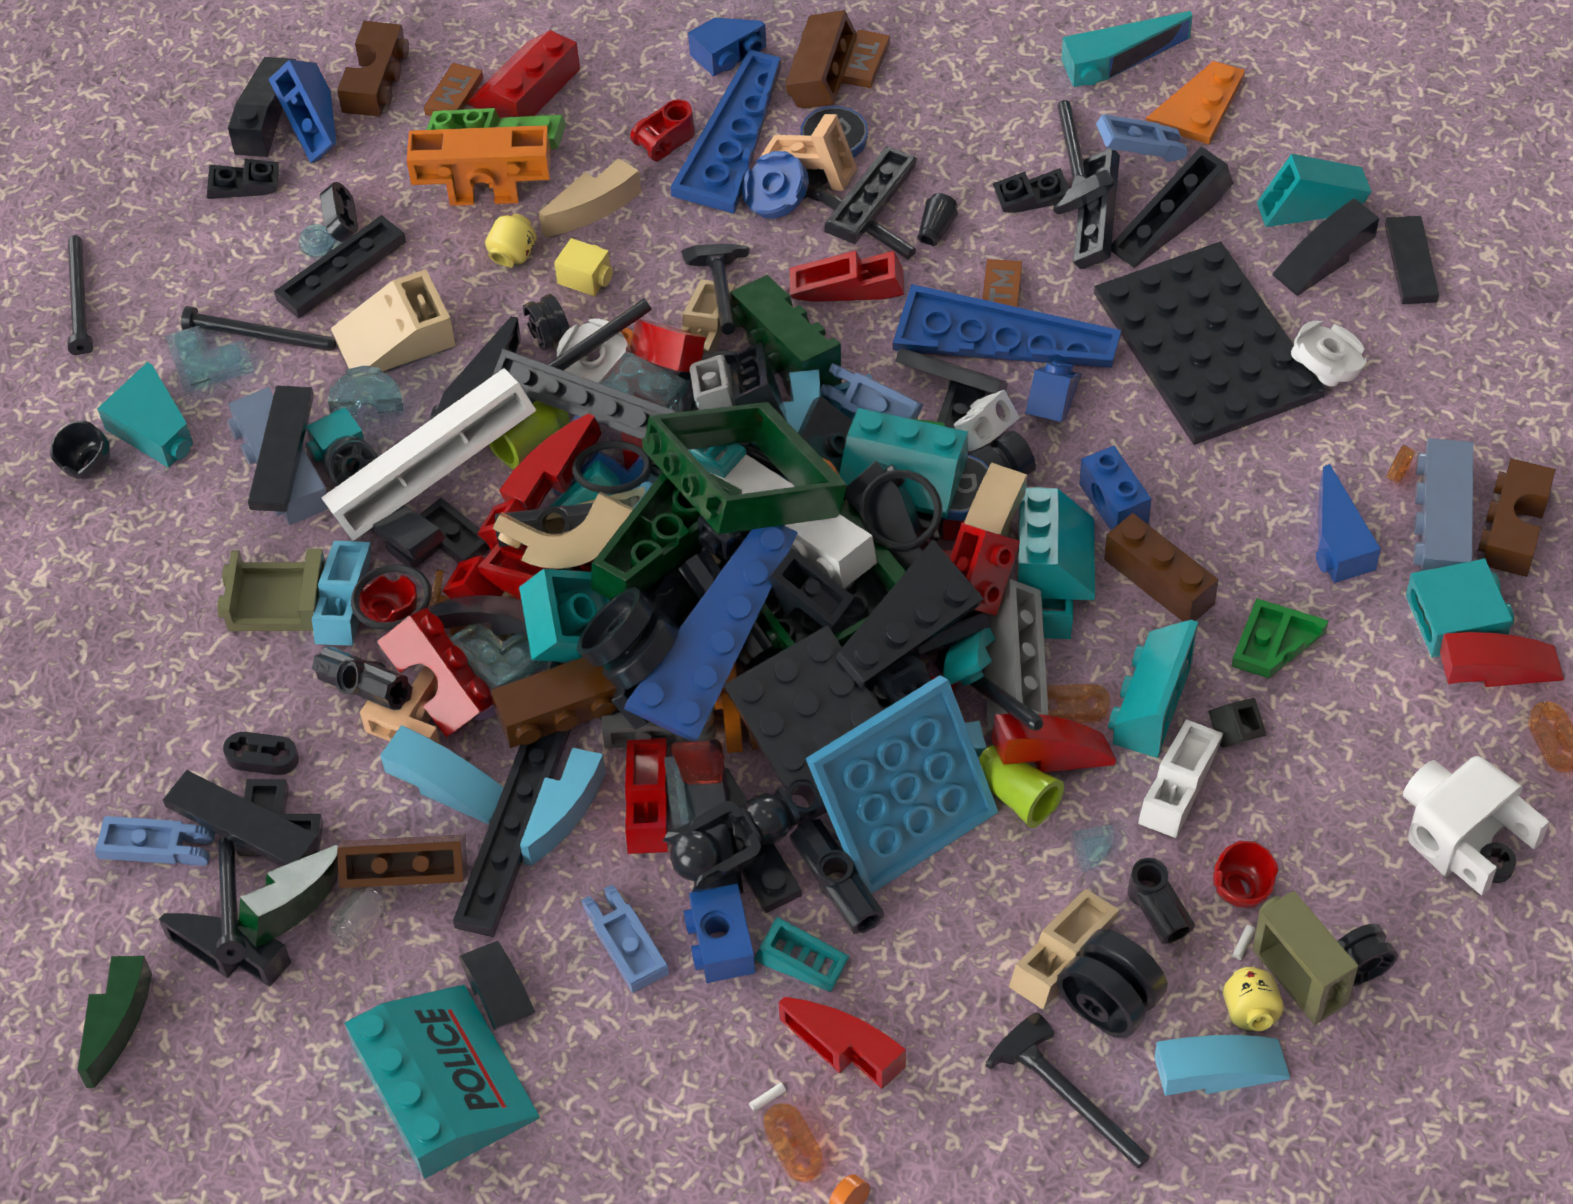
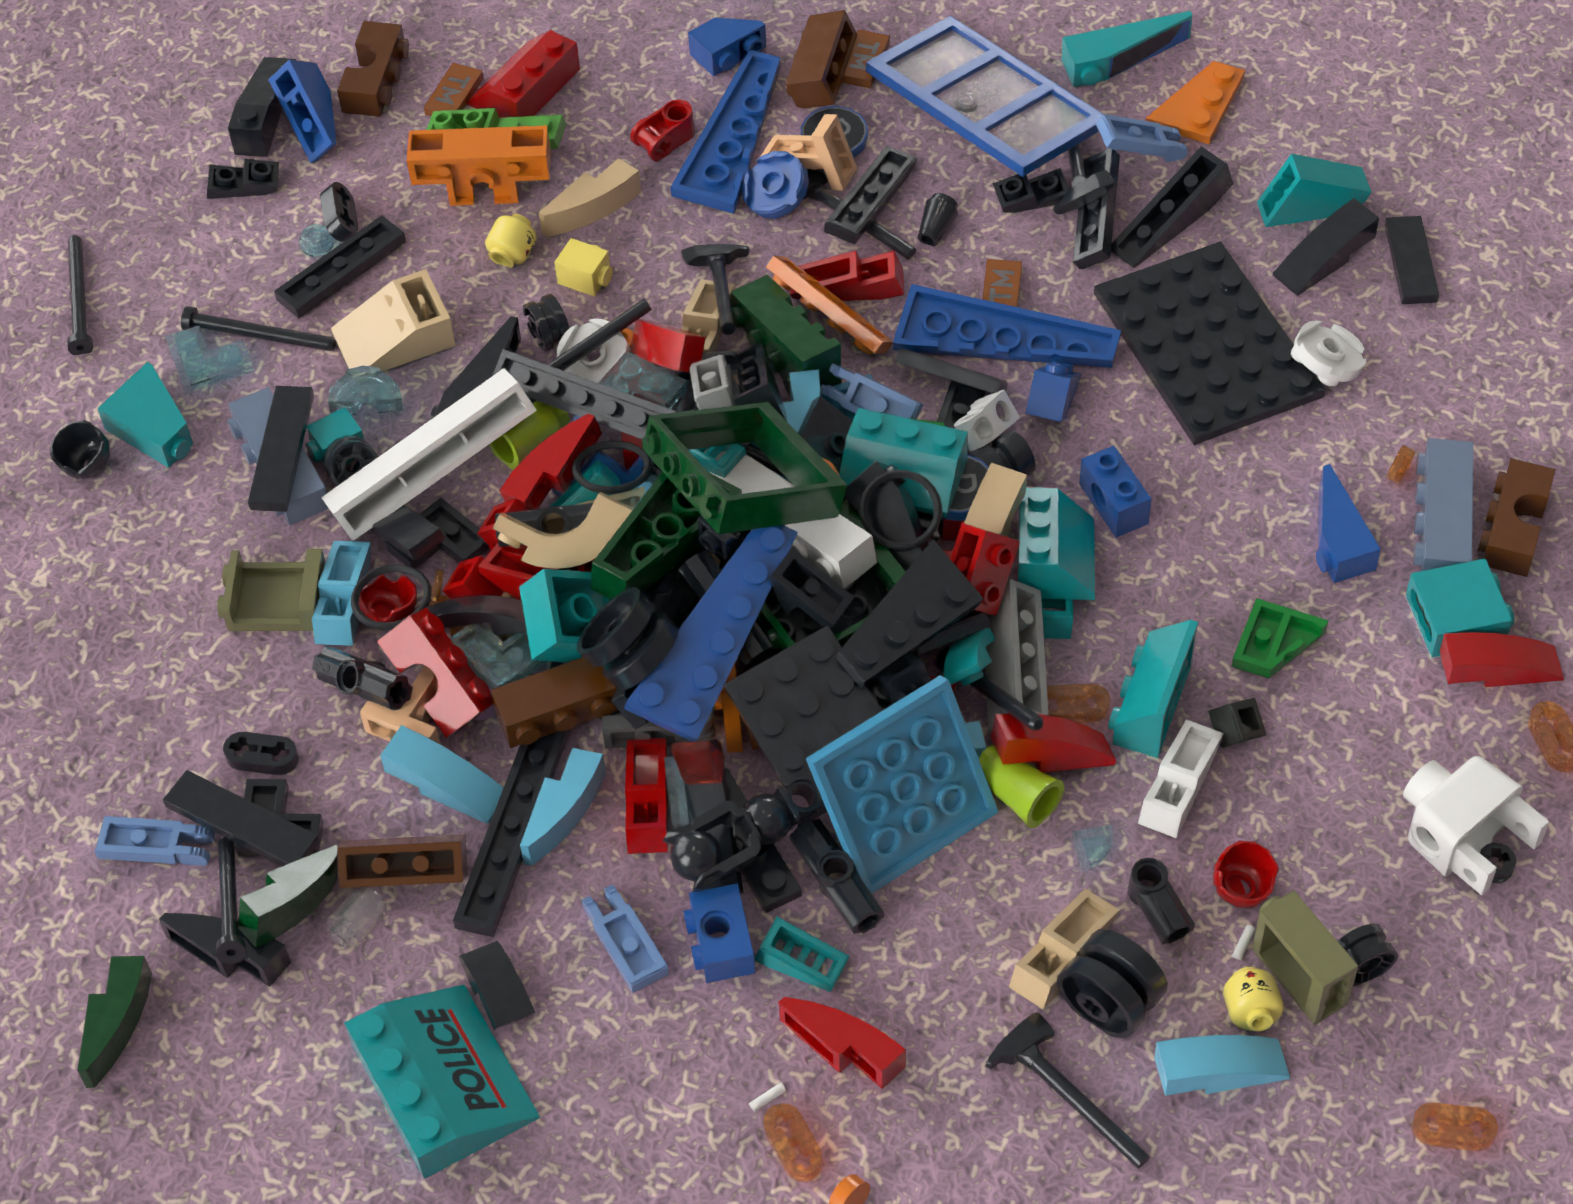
reddish brown brick [1104,513,1219,622] -> none
none -> orange plate [766,256,893,355]
none -> door [866,16,1104,177]
none -> clear orange beam [1411,1102,1498,1151]

